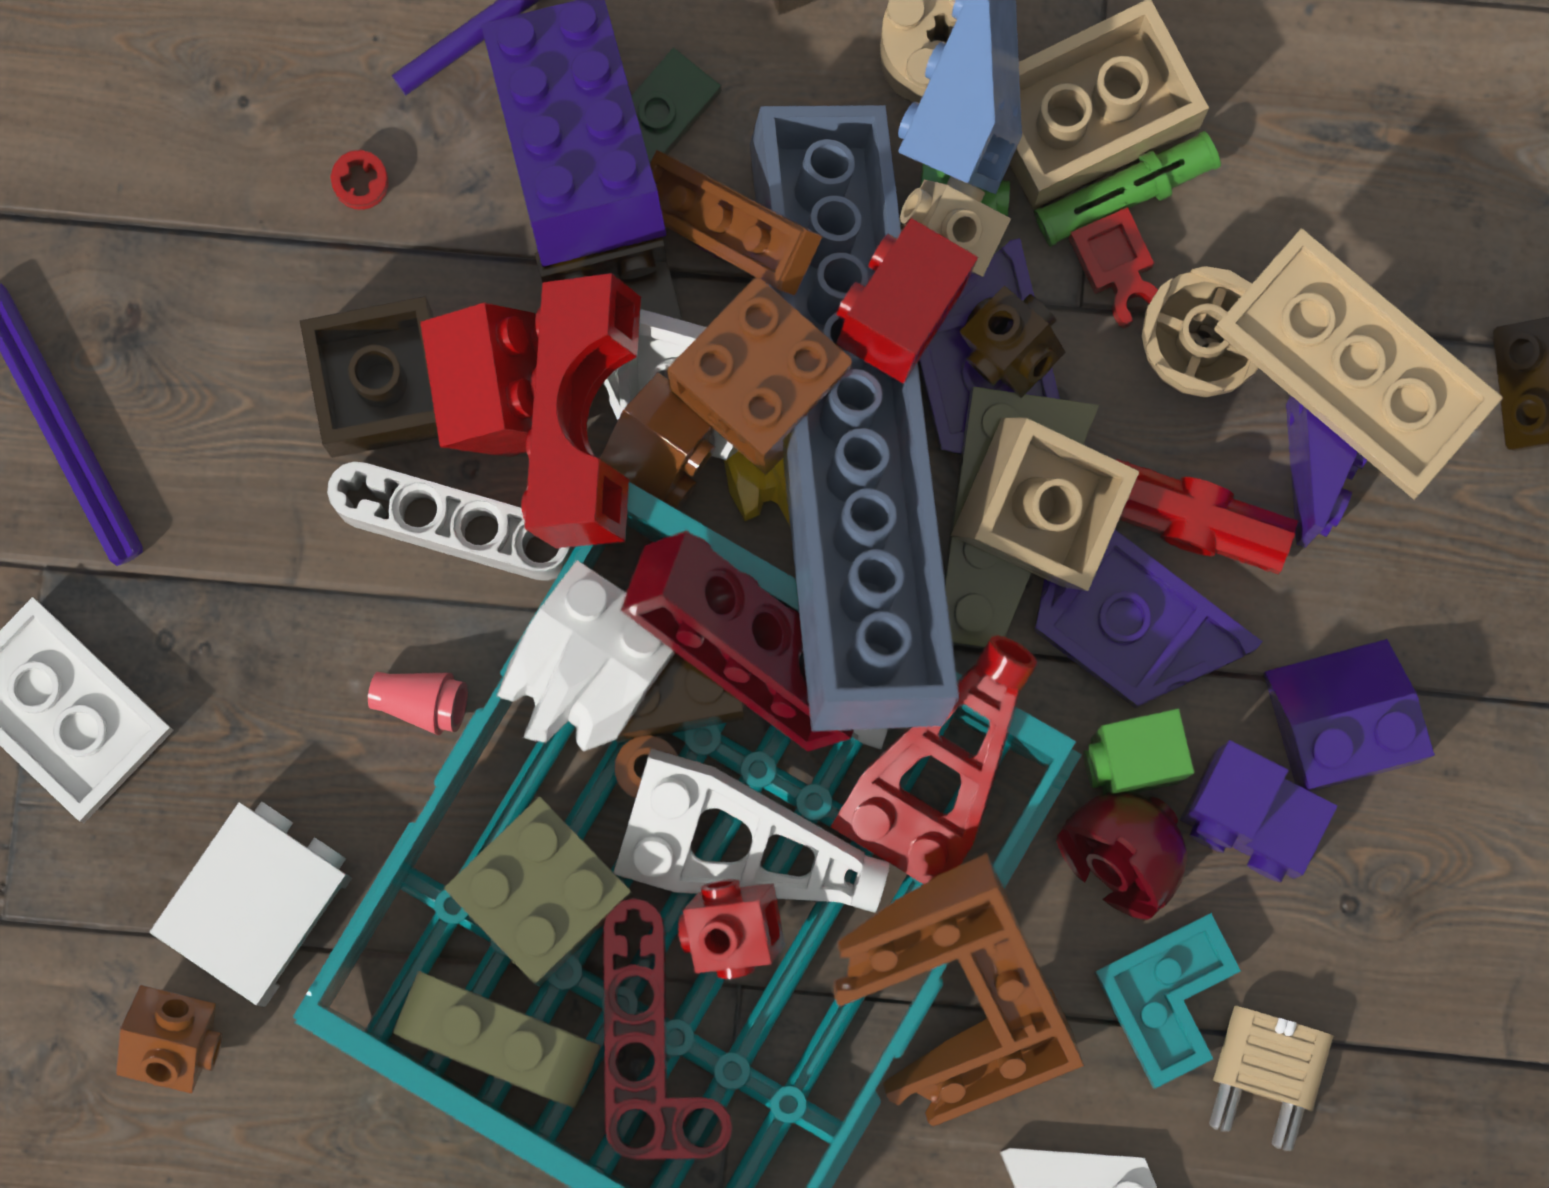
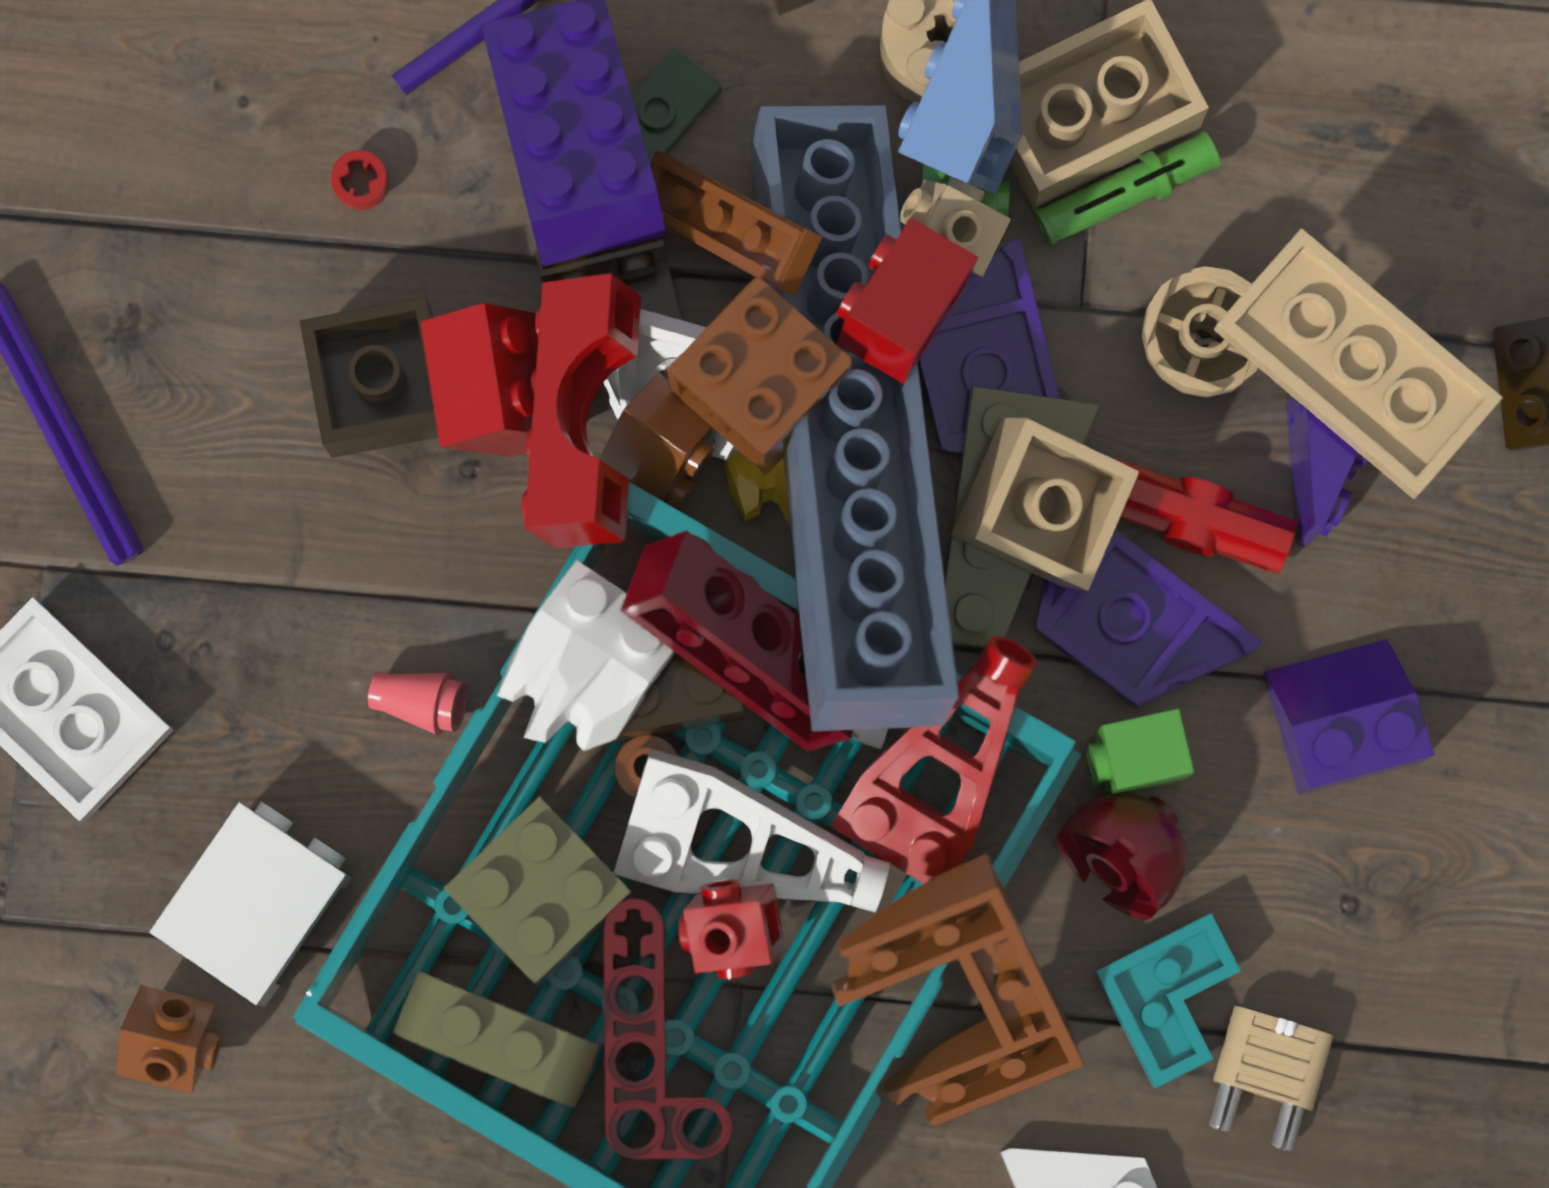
white beam [327,461,575,581] -> none
dark brown brick [959,285,1066,398] -> none
red plate [1069,207,1158,329] -> none
dark purple brick [1180,740,1337,883] -> none

